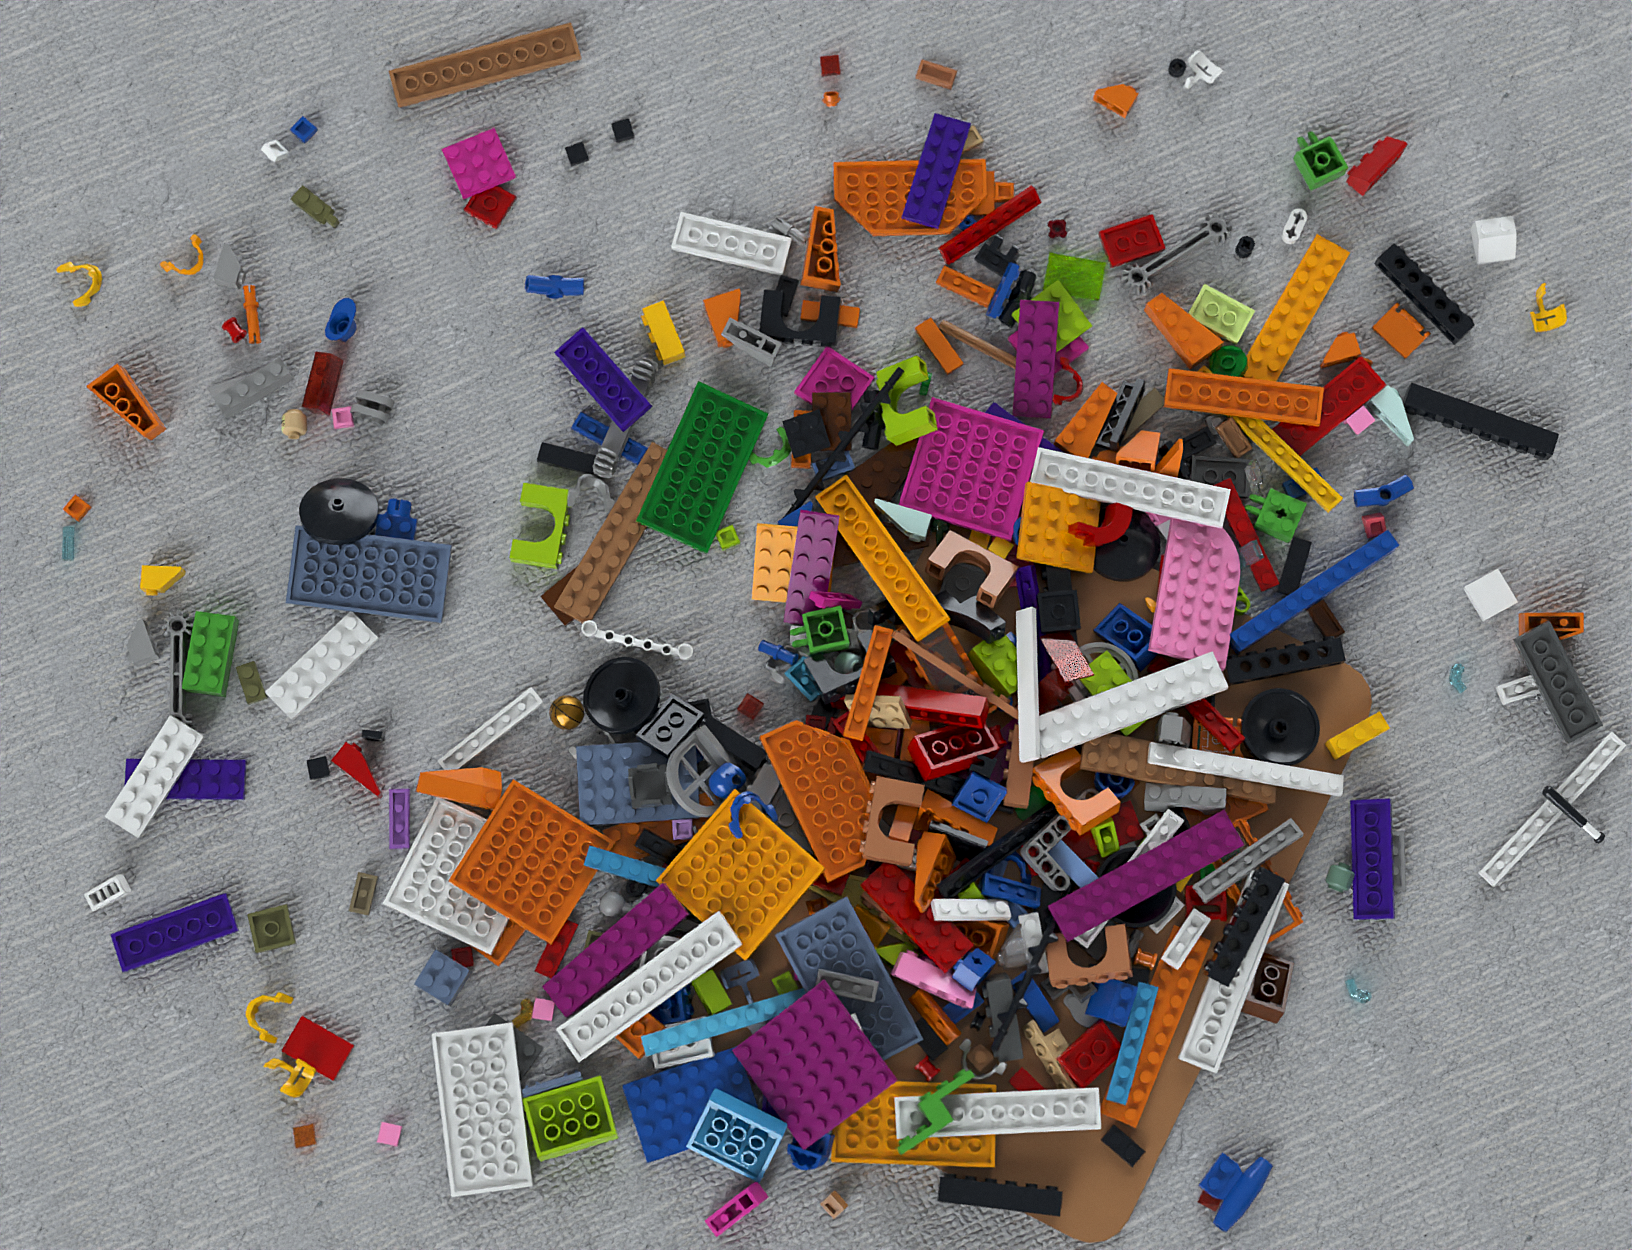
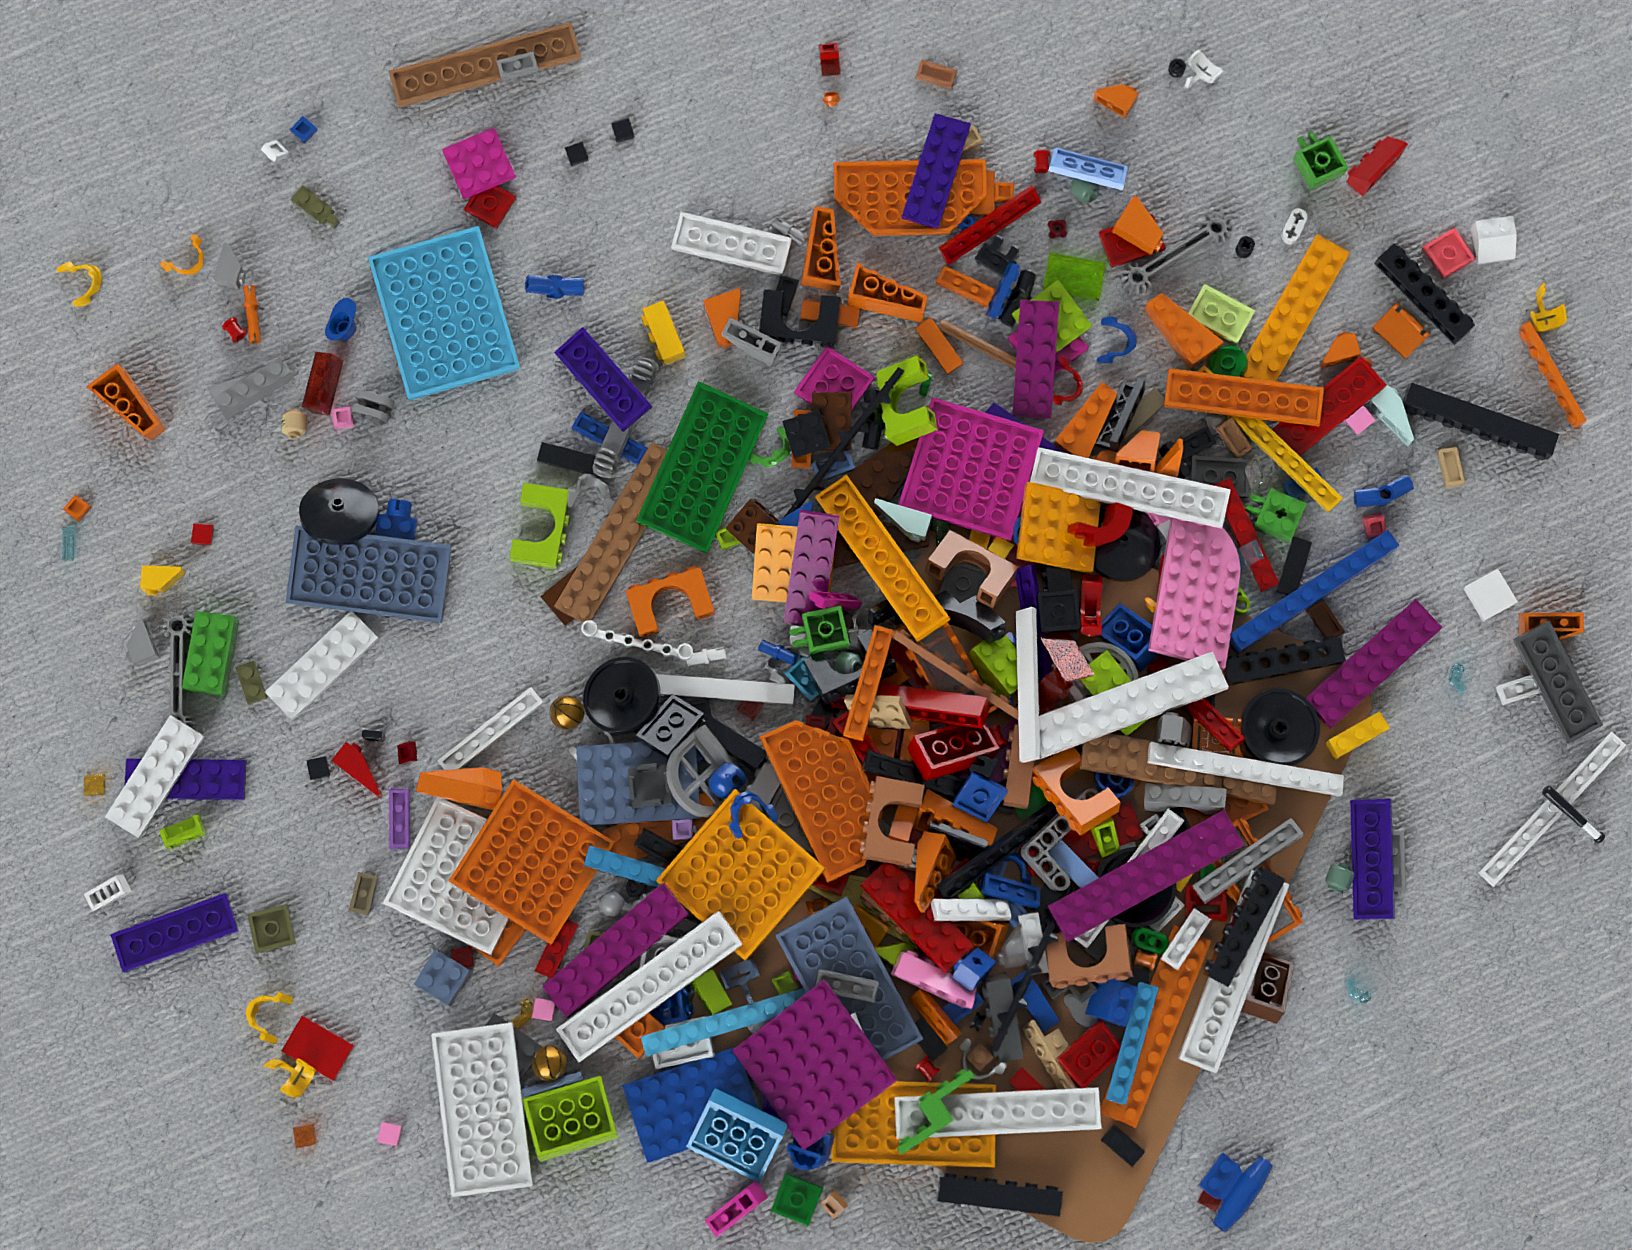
none -> clear yellow tile [84,774,105,796]
none -> lime hinge [159,814,207,850]
none -> red tile [191,523,214,546]
none -> medium azure plate [368,226,520,401]
none -> dark red plate [397,741,417,765]
none -> light grey plate [497,52,539,81]
none -> pearl gold piece [532,1045,567,1081]
none -> orange arch [625,566,715,638]
none -> white tile [656,674,795,705]
none -> white pin [686,646,727,667]
none -> reddish brown bracket [726,499,779,553]
none -> green tile [771,1173,823,1226]
none -> red tile [818,42,839,60]
none -> orange wedge [847,262,928,323]
none -> red bush [1033,150,1050,174]
none -> light blue tile [1048,148,1128,190]
none -> sand green head [1071,178,1099,203]
none -> red arch [1079,574,1103,637]
none -> blue helmet [1097,316,1137,364]
none -> orange slope [1112,195,1164,256]
none -> green plate [1131,927,1169,954]
none -> magenta plate [1306,599,1443,729]
none -> coral tile [1422,228,1476,279]
none -> tan tile [1437,447,1466,488]
none -> orange plate [1518,321,1587,429]

